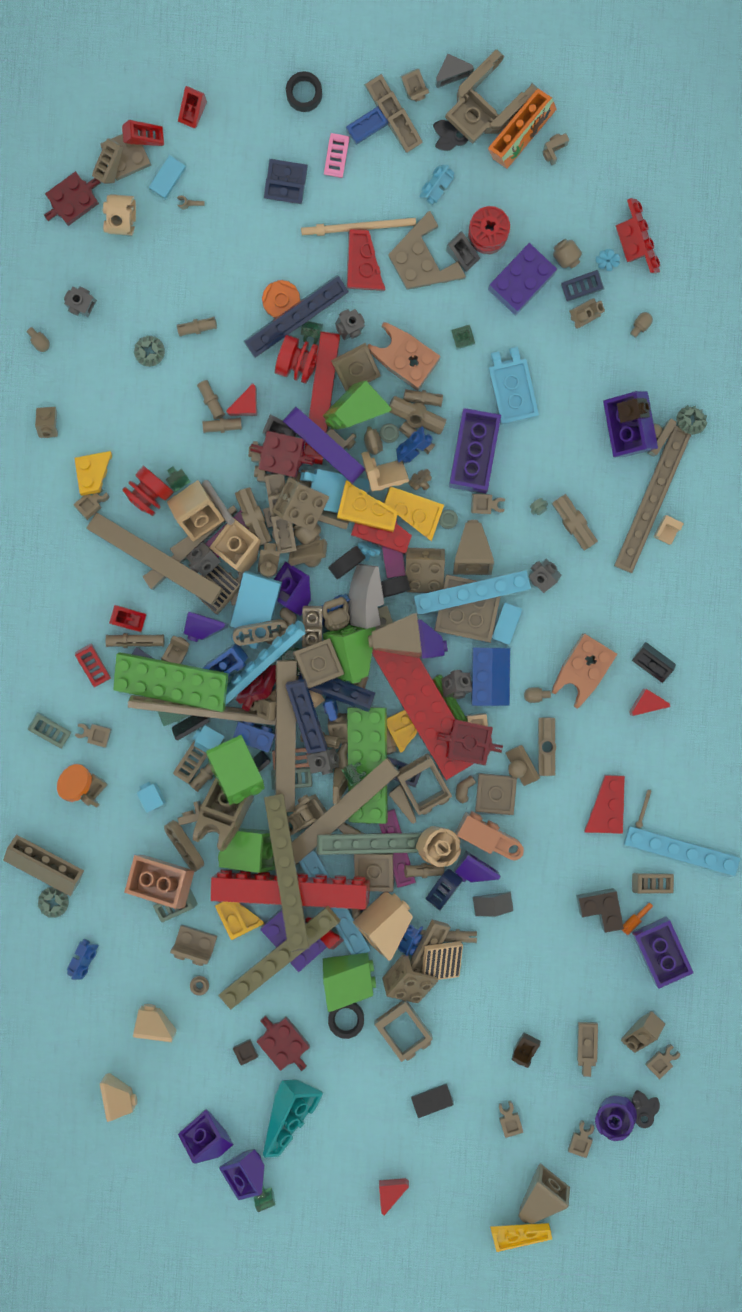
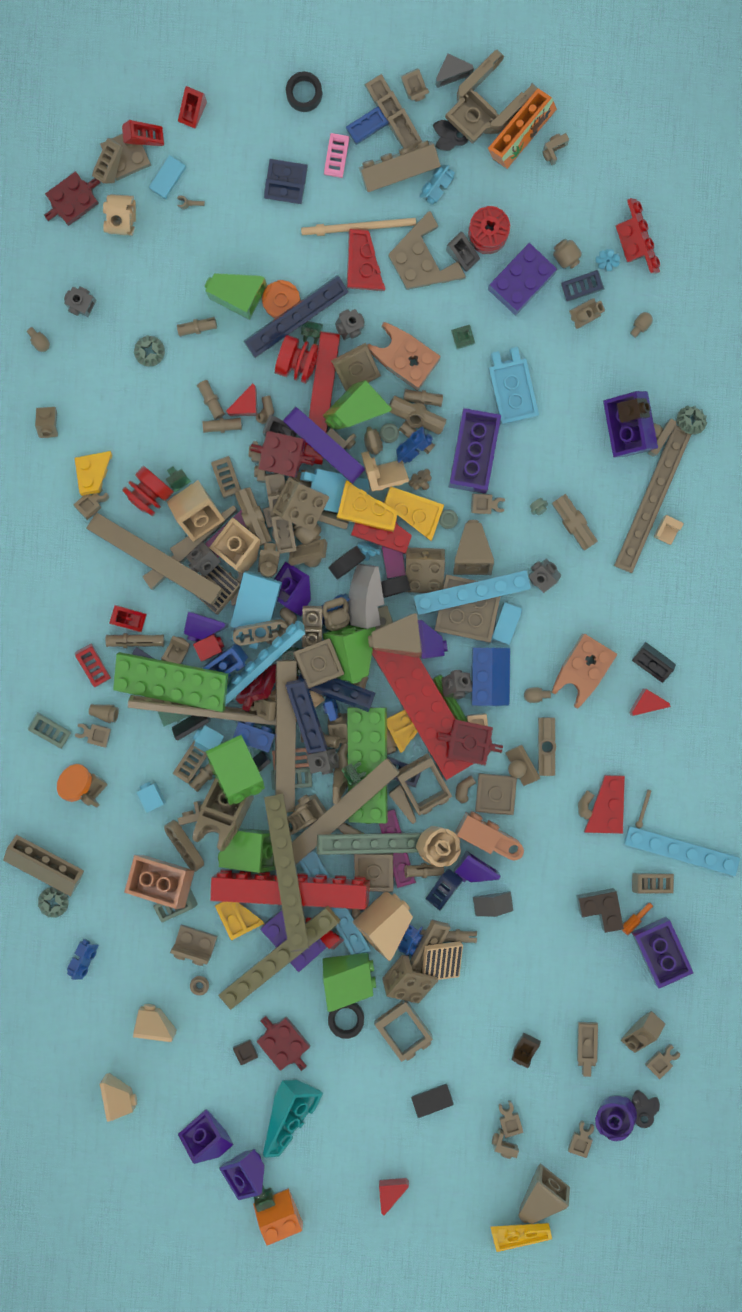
light grey bar [202,480,235,525] -> none
none -> dark tan cone [89,704,119,723]
none -> red brick [193,634,225,662]
none -> bright green slope [205,273,267,320]
none -> dark tan slope [211,456,241,499]
none -> orange slope [253,1188,303,1246]
none -> dark tan arm [256,396,274,424]
none -> dark tan brick [359,140,441,192]
none -> dark tan bracket [491,1128,519,1159]
none -> dark tan arm [578,790,595,819]

